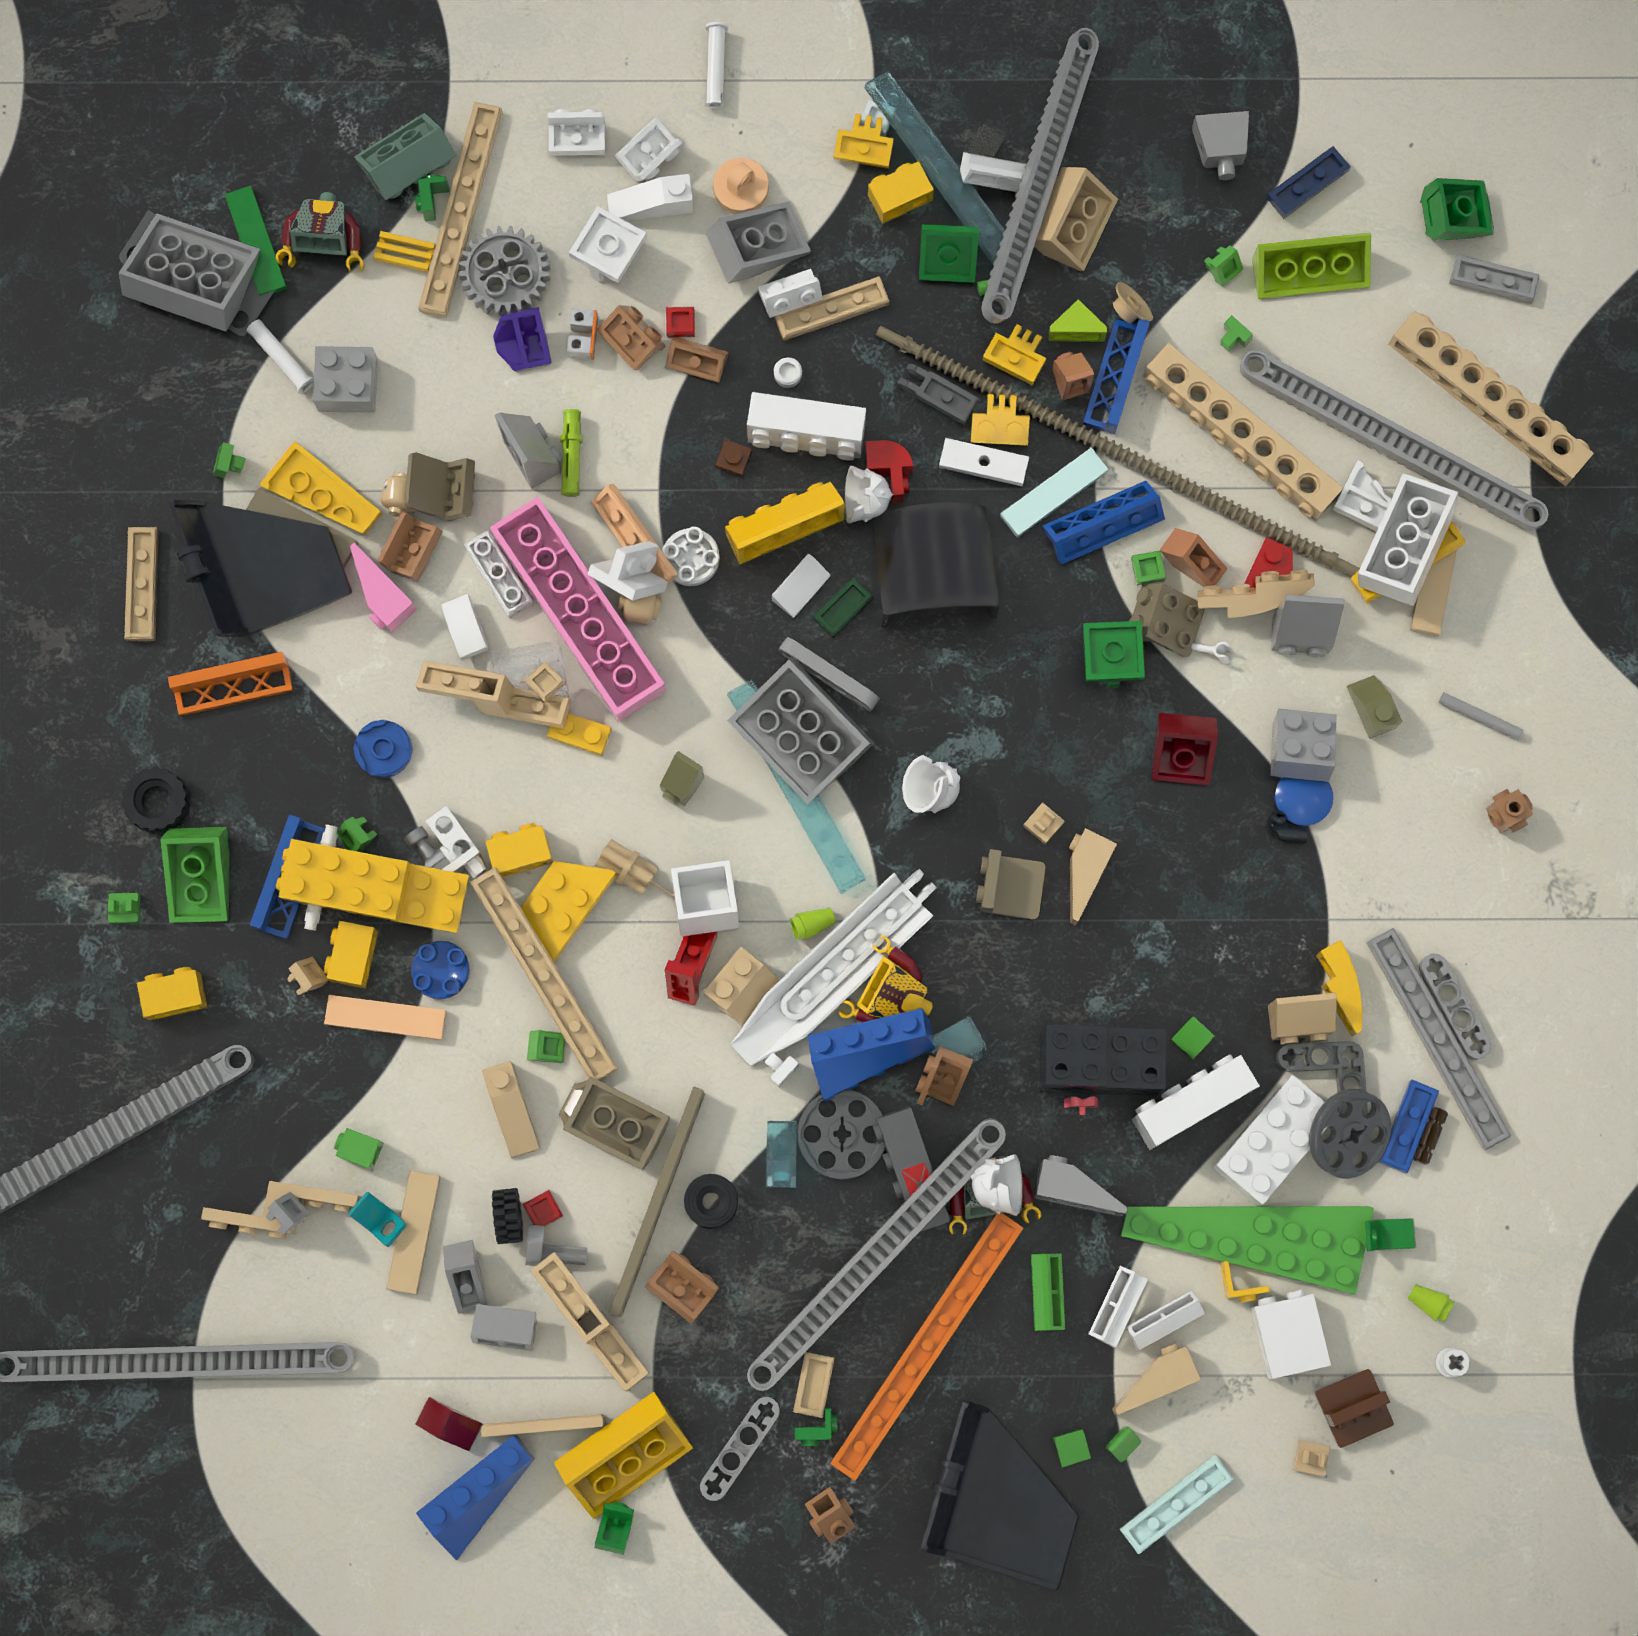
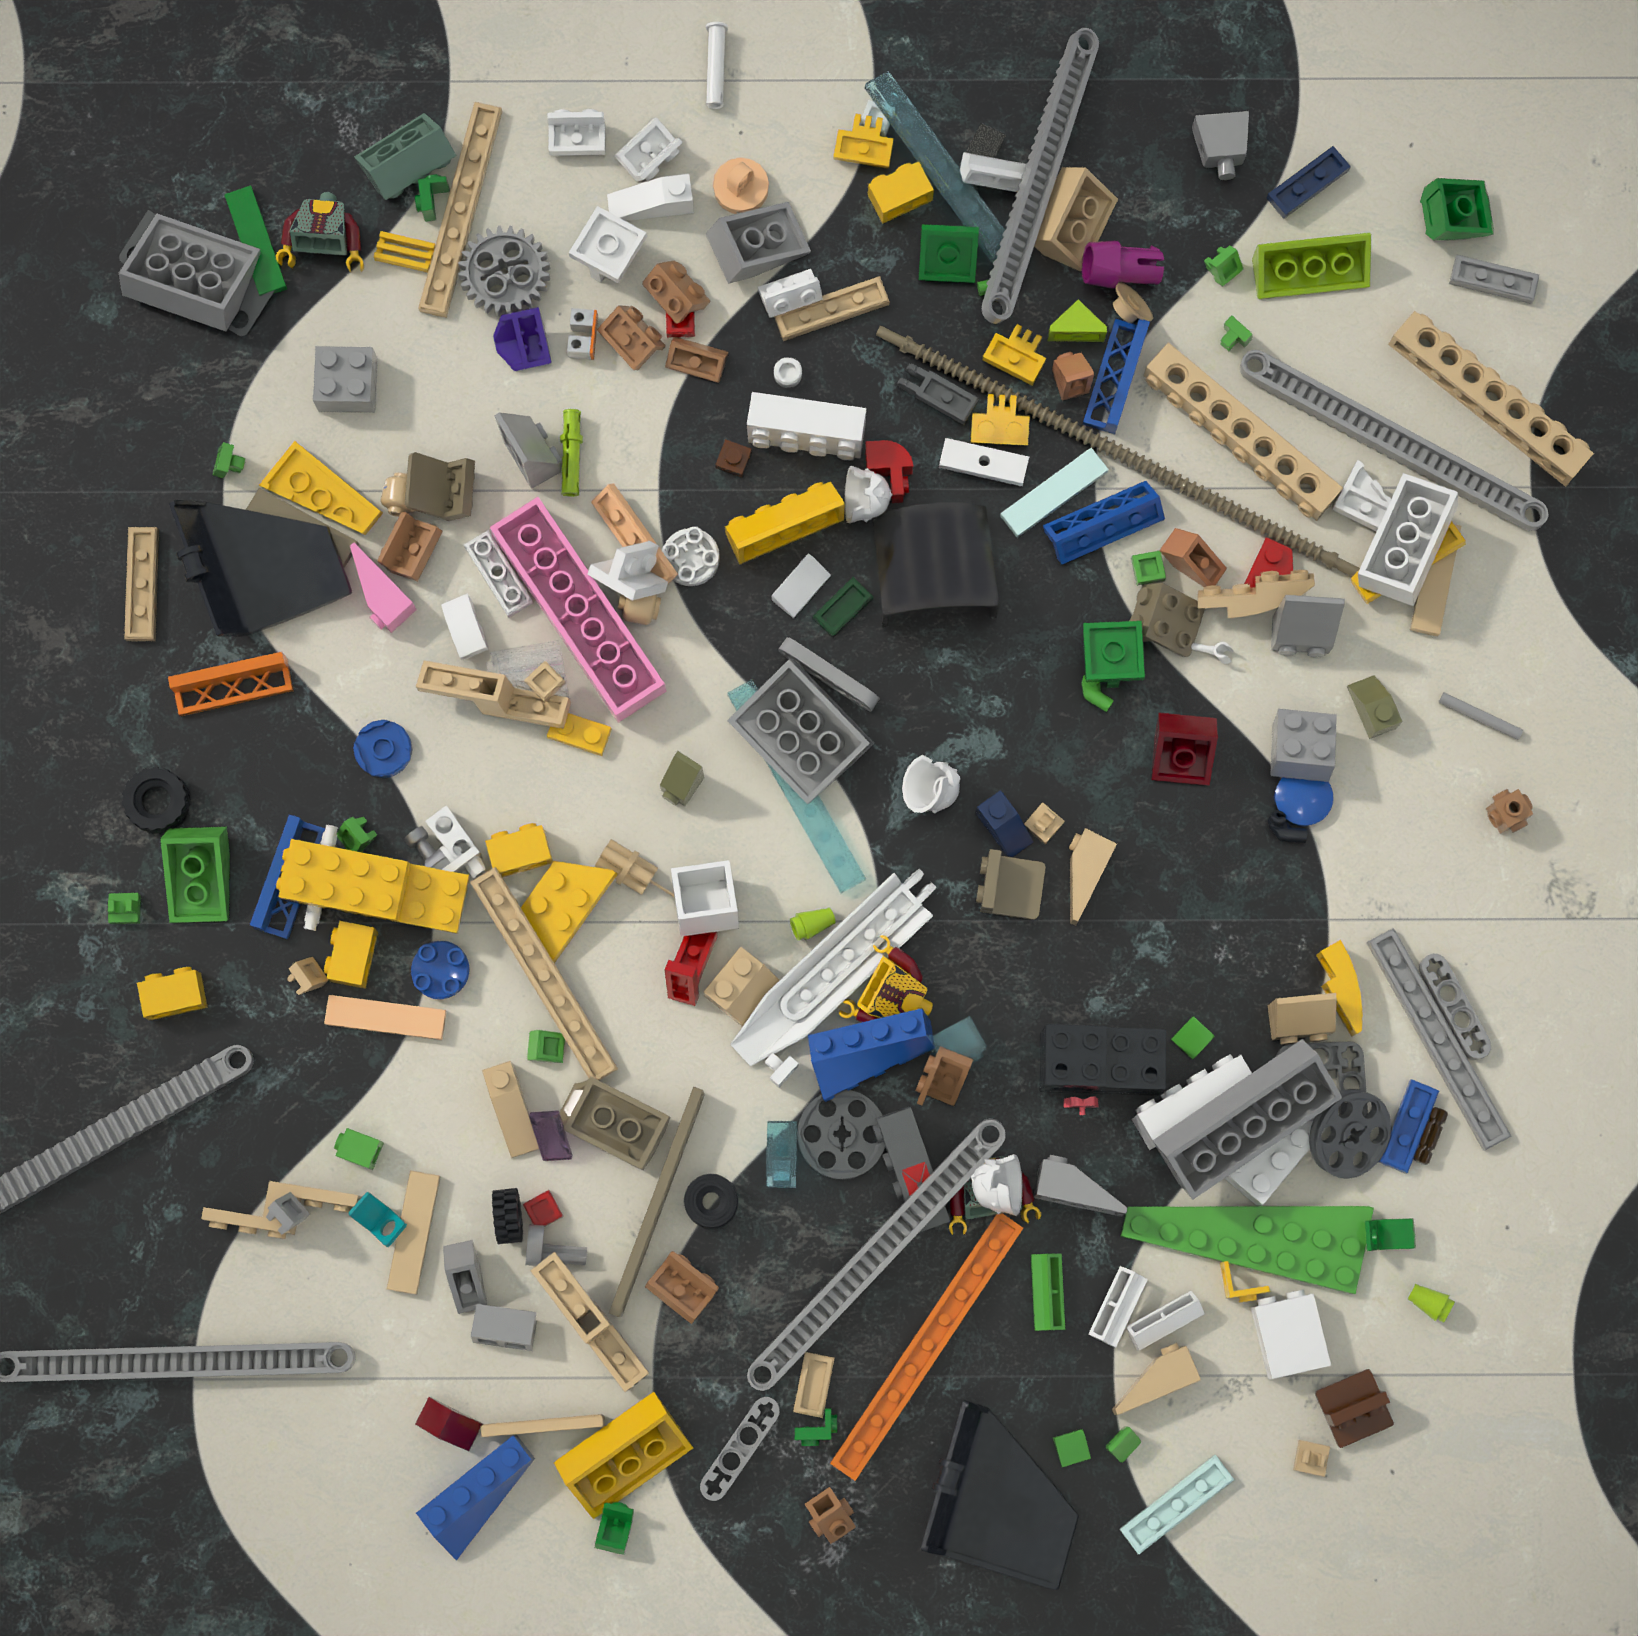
white pin [247,319,314,394] -> none
white bush [1435,1347,1470,1378] -> none
none -> clear purple slope [529,1110,573,1161]
none -> medium nougat bracket [642,260,711,323]
none -> dark blue slope [975,790,1033,858]
none -> bright green arm [1081,675,1114,712]
none -> magenta piece [1082,241,1164,289]
none -> light grey brick [1153,1039,1342,1200]

